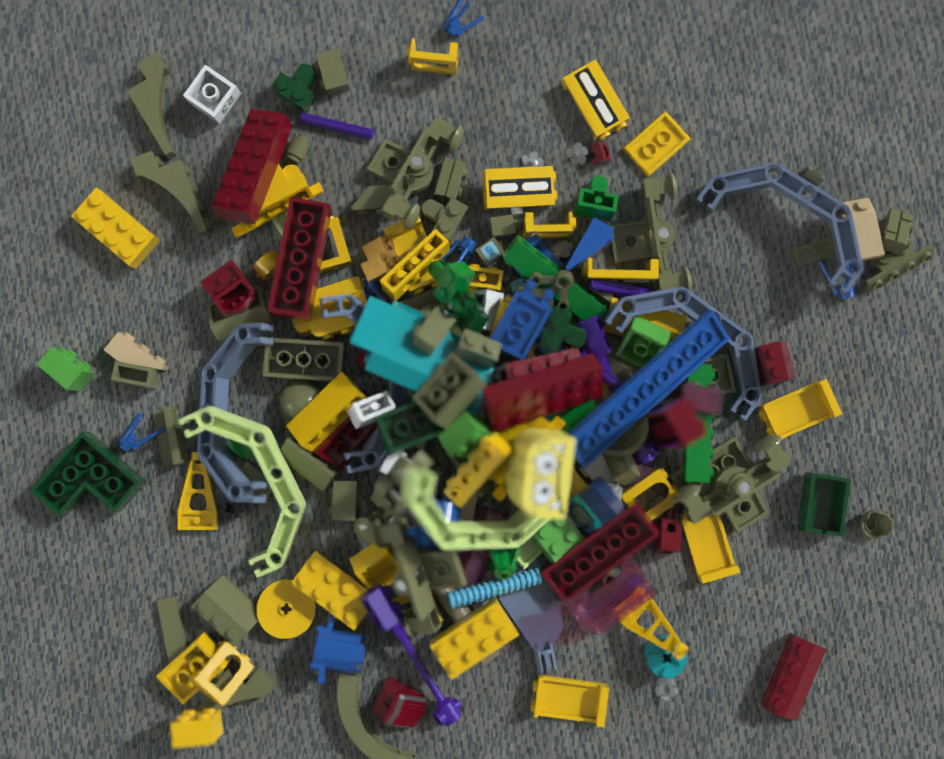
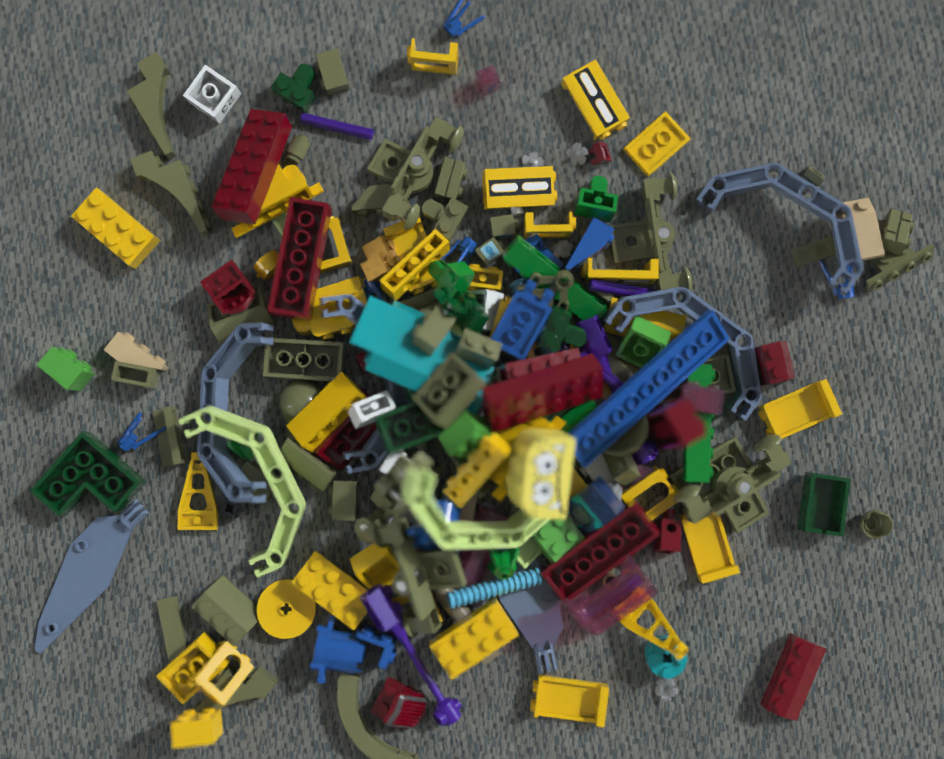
none -> sand blue wing [35,499,149,653]
none -> blue bracket [356,625,397,669]
none -> clear pink brick [476,65,501,96]

